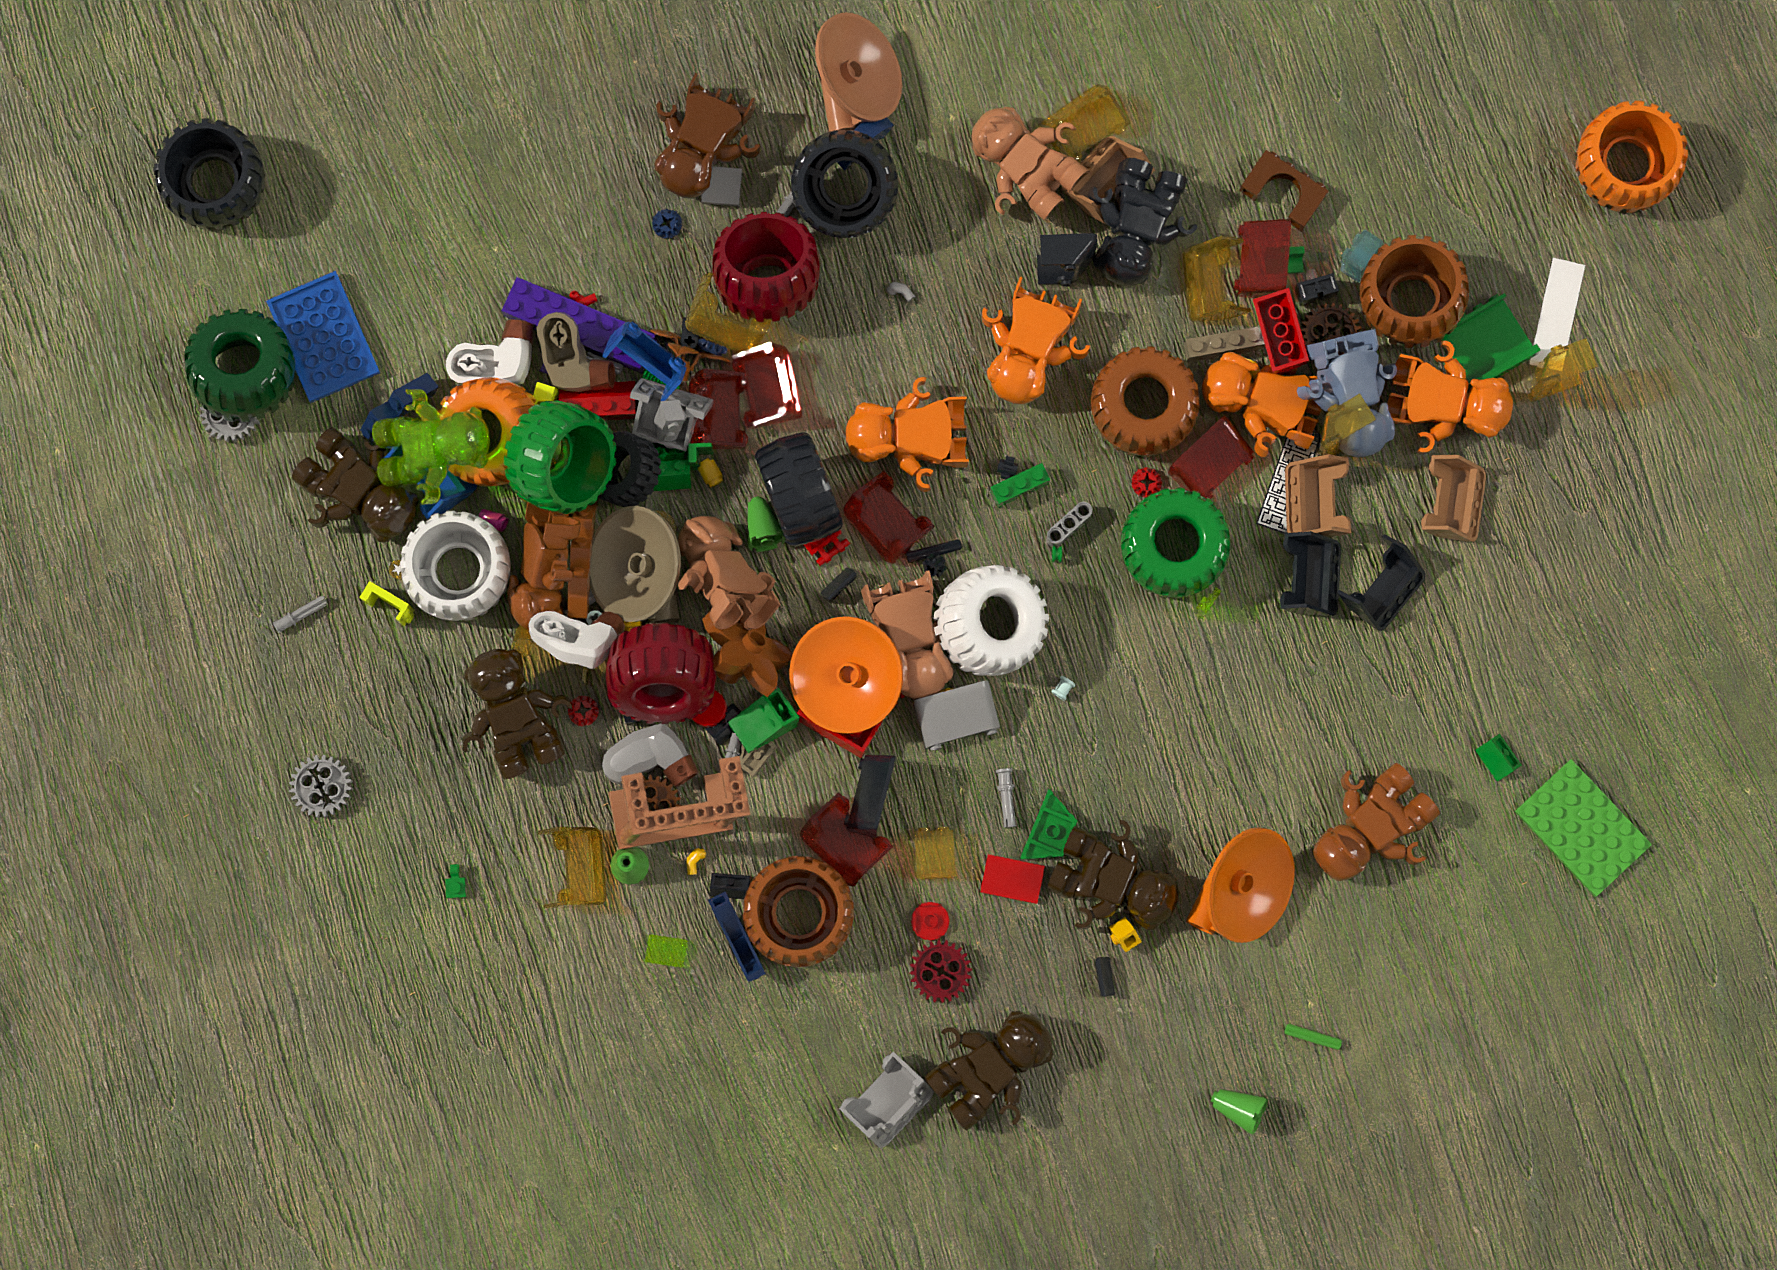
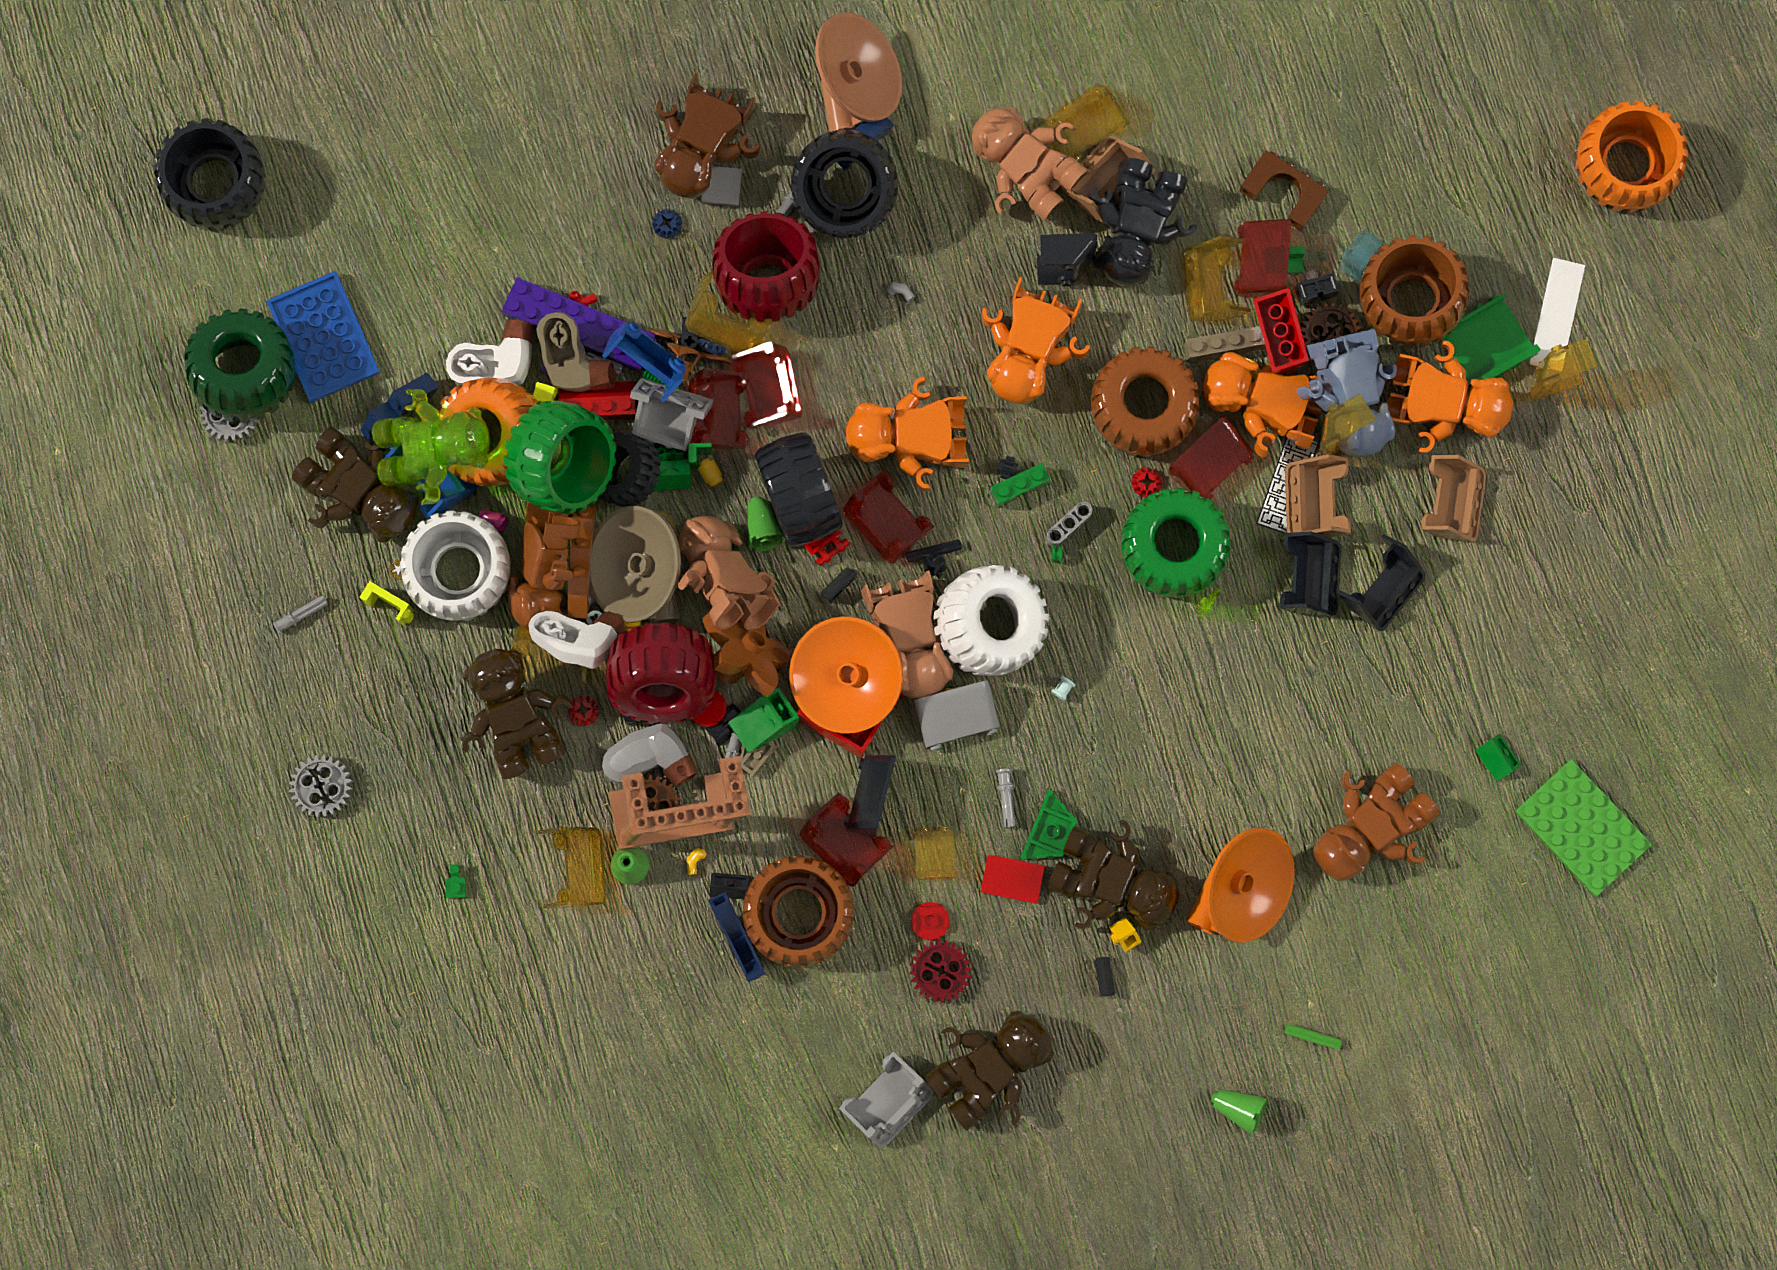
clear neon green plate [645,934,688,968] -> none
light grey brick [653,400,686,441] -> none

